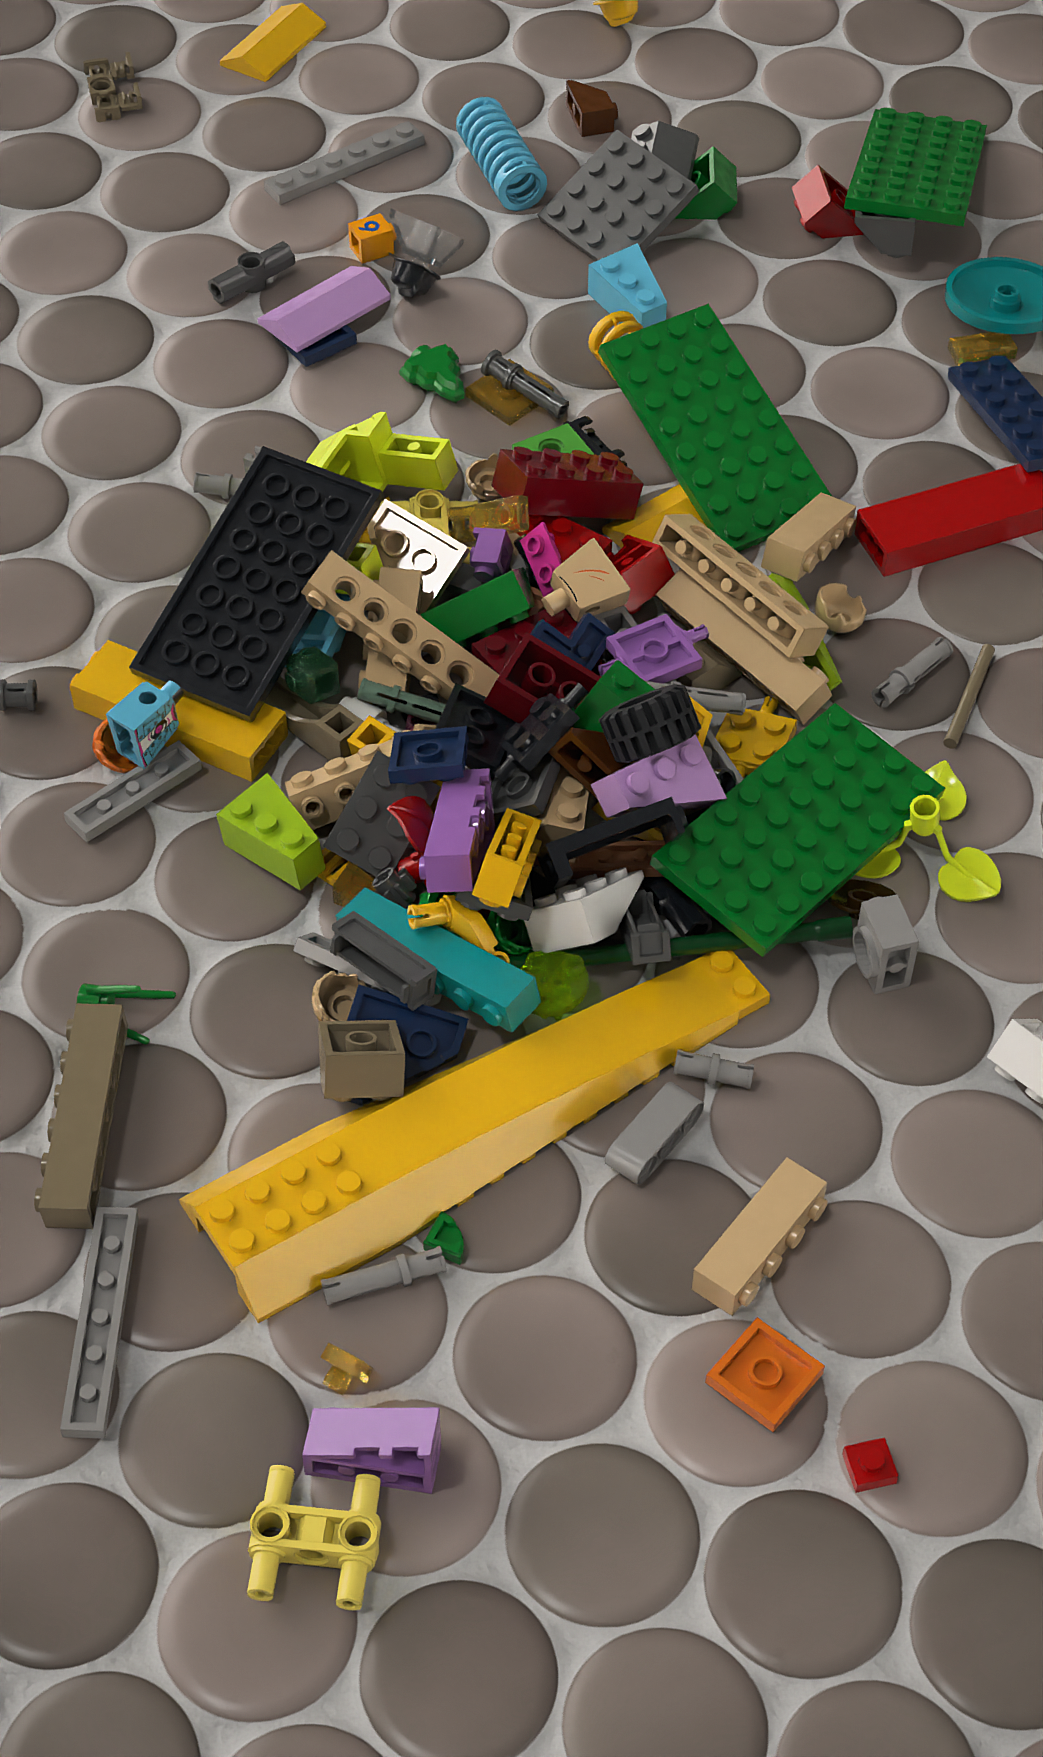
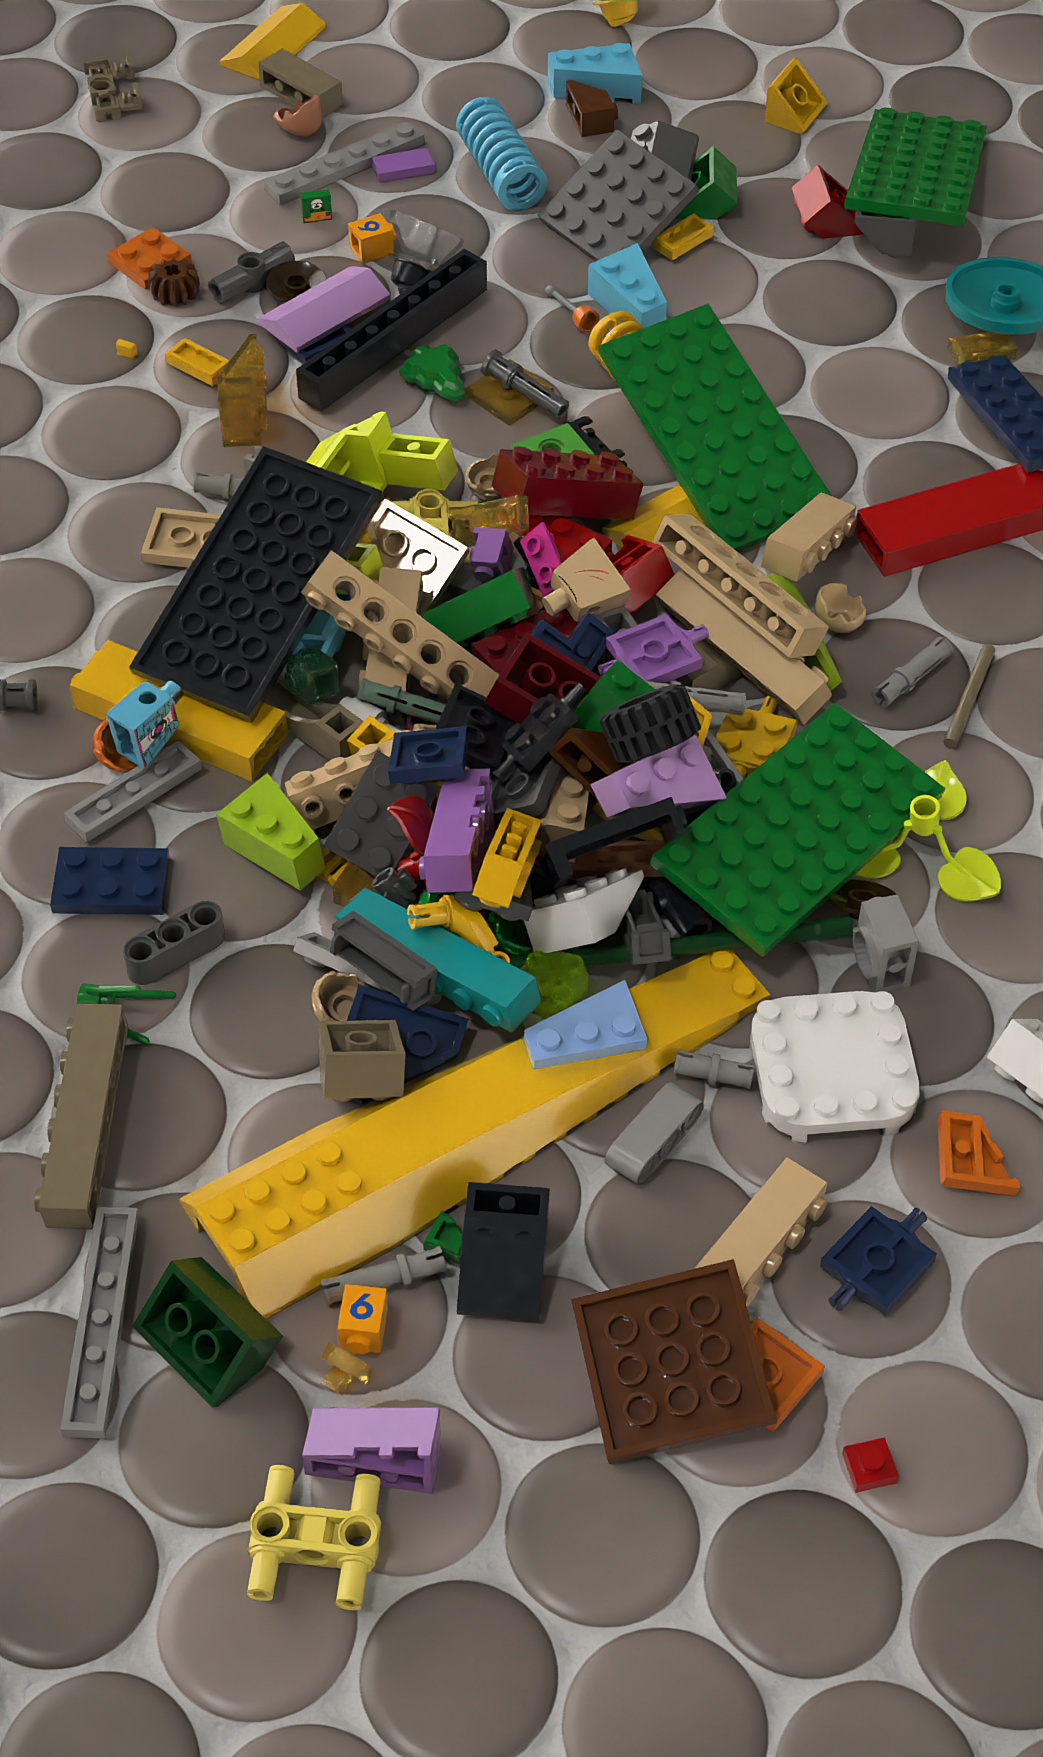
none -> dark blue plate [50,847,170,915]
none -> orange plate [107,227,192,290]
none -> yellow piece [116,339,138,359]
none -> dark grey beam [123,901,225,985]
none -> dark green slope [132,1257,283,1408]
none -> tan plate [141,507,221,568]
none -> reddish brown gear [148,257,200,307]
none -> yellow plate [164,338,233,386]
none -> clear yellow slope [218,334,267,447]
none -> dark tan brick [258,48,343,118]
none -> dark brown dish [266,261,326,302]
none -> nougat hair [273,94,322,136]
none -> black brick [296,249,487,412]
none -> green tile [300,189,332,223]
none -> light orange brick [337,1284,388,1354]
none -> medium lavender tile [372,148,435,182]
none -> black slope [457,1182,550,1321]
none -> light blue wing [523,980,647,1069]
none -> orange hinge [545,284,599,332]
none -> medium azure wedge [548,43,642,104]
none -> reddish brown plate [571,1259,777,1464]
none -> yellow plate [651,213,715,261]
none -> white plate [750,991,919,1143]
none -> yellow slope [765,57,828,134]
none -> dark blue plate [820,1206,937,1315]
none -> orange wing [937,1110,1020,1197]

